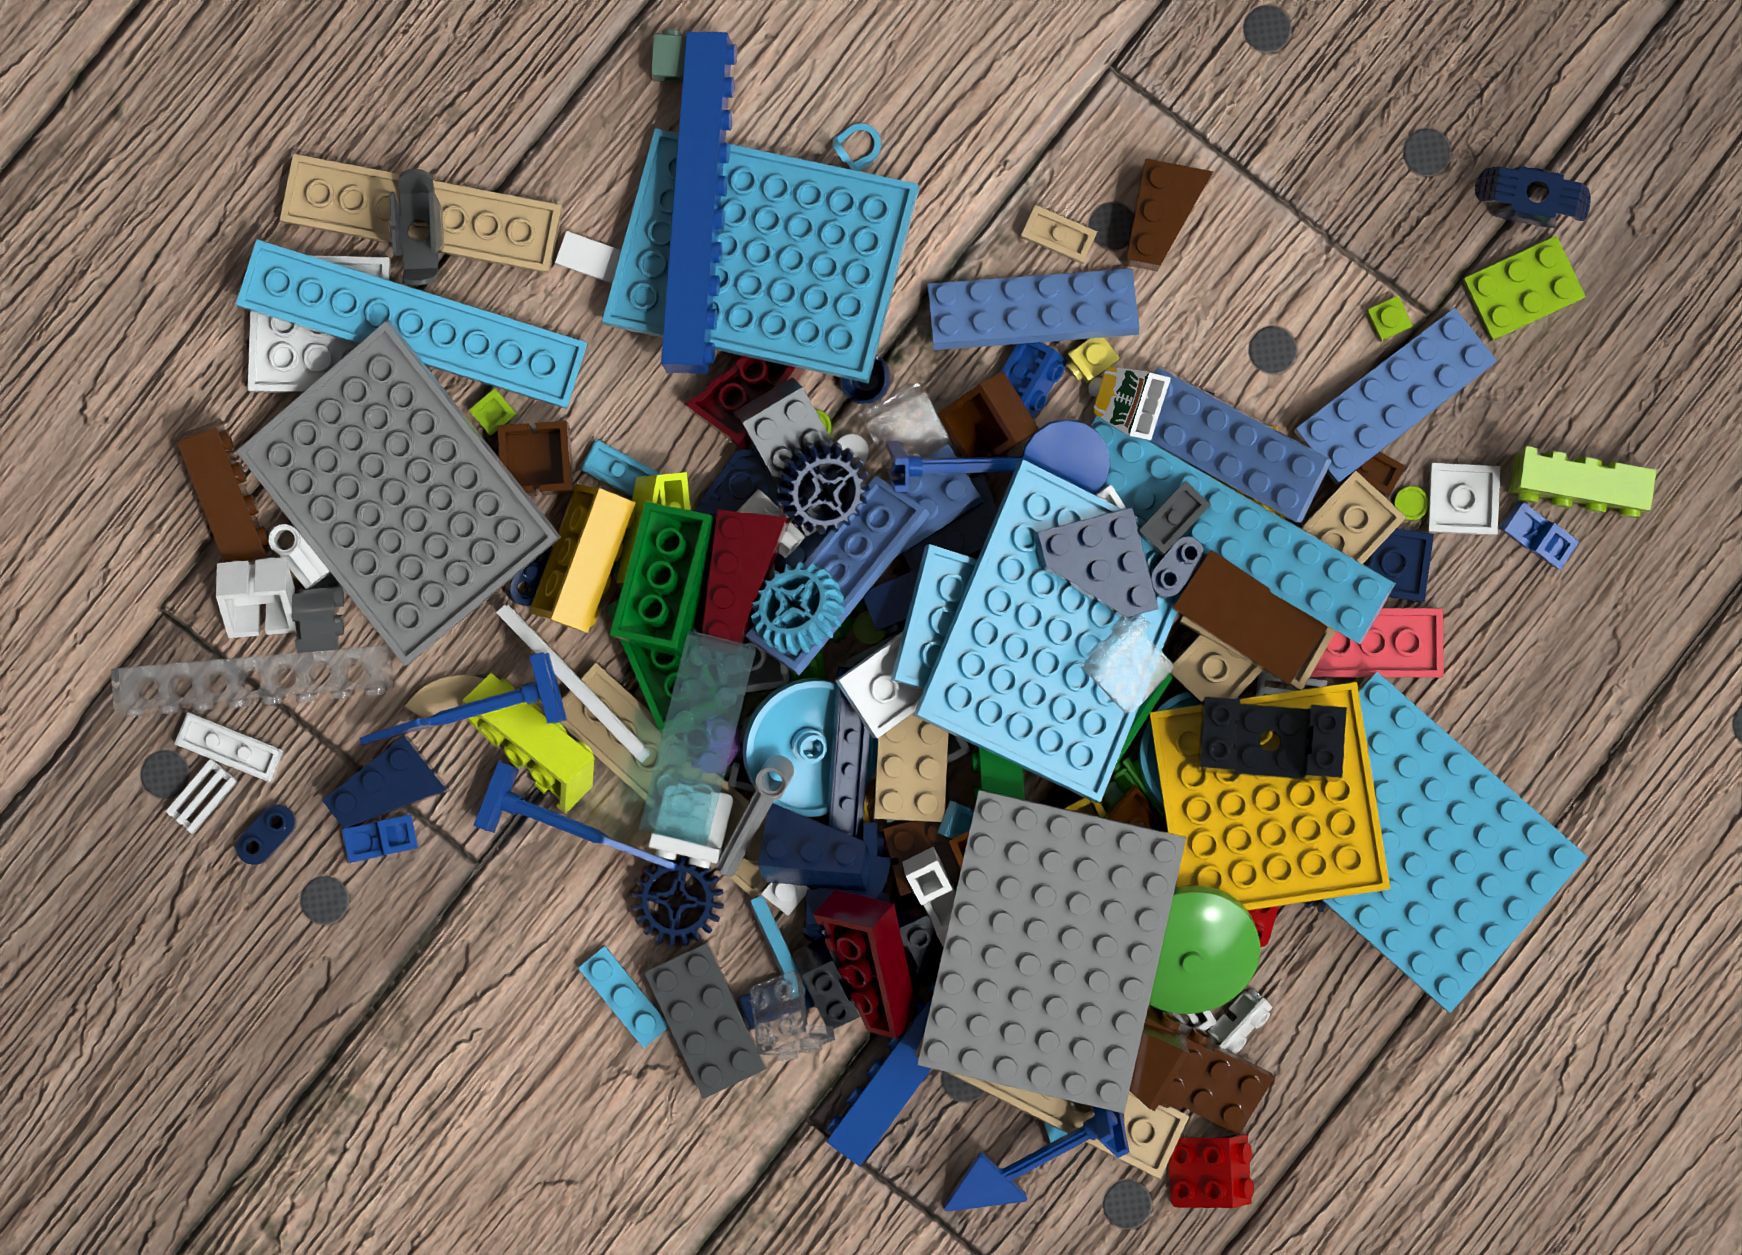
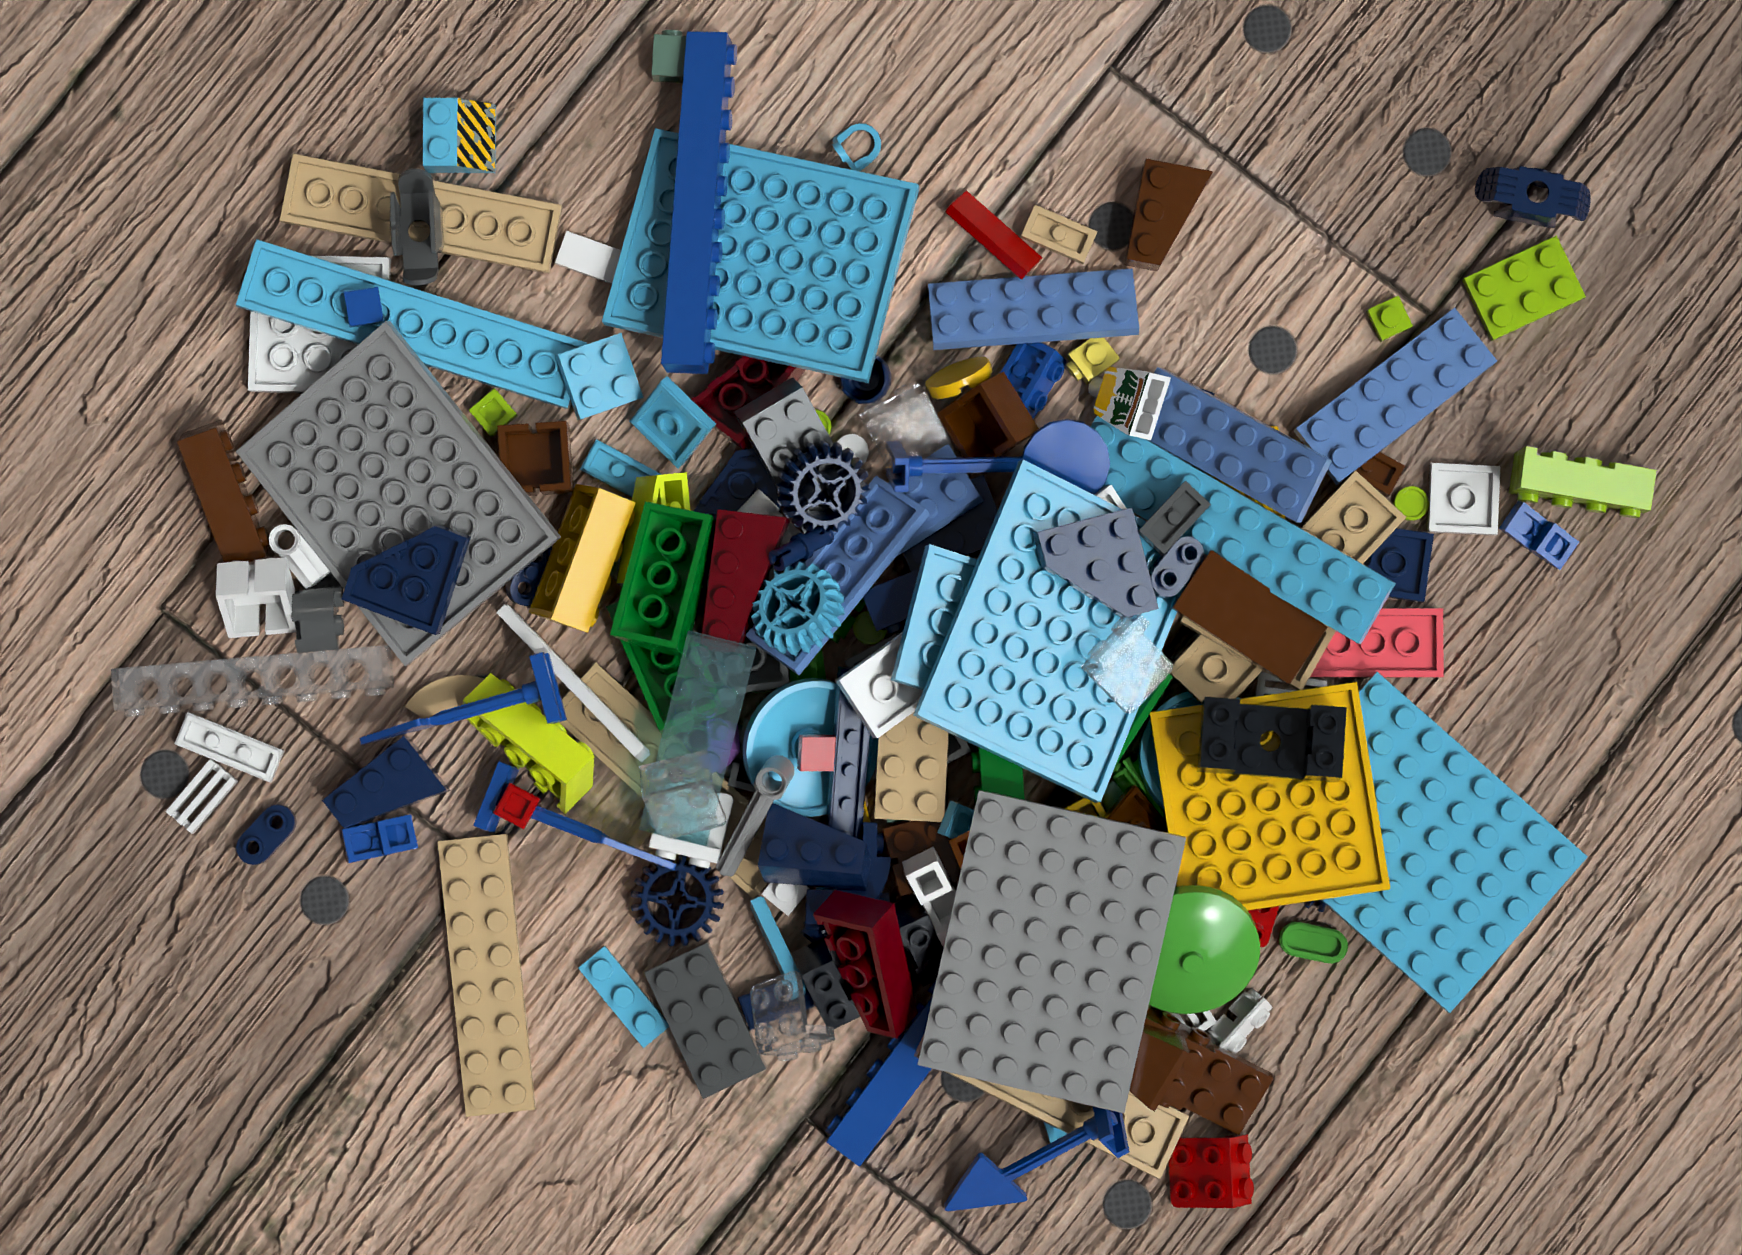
none -> dark blue plate [341,525,471,635]
none -> blue tile [344,287,384,328]
none -> slope [423,98,496,173]
none -> tan plate [438,834,536,1117]
none -> red tile [493,783,541,830]
none -> medium azure plate [555,333,644,420]
none -> medium azure tile [629,376,716,469]
none -> clear bracket [639,749,726,838]
none -> dark blue pin [768,525,834,571]
none -> tile [797,735,836,771]
none -> yellow tile [925,356,993,399]
none -> red tile [945,190,1043,279]
none -> bright green tile [1278,922,1348,964]

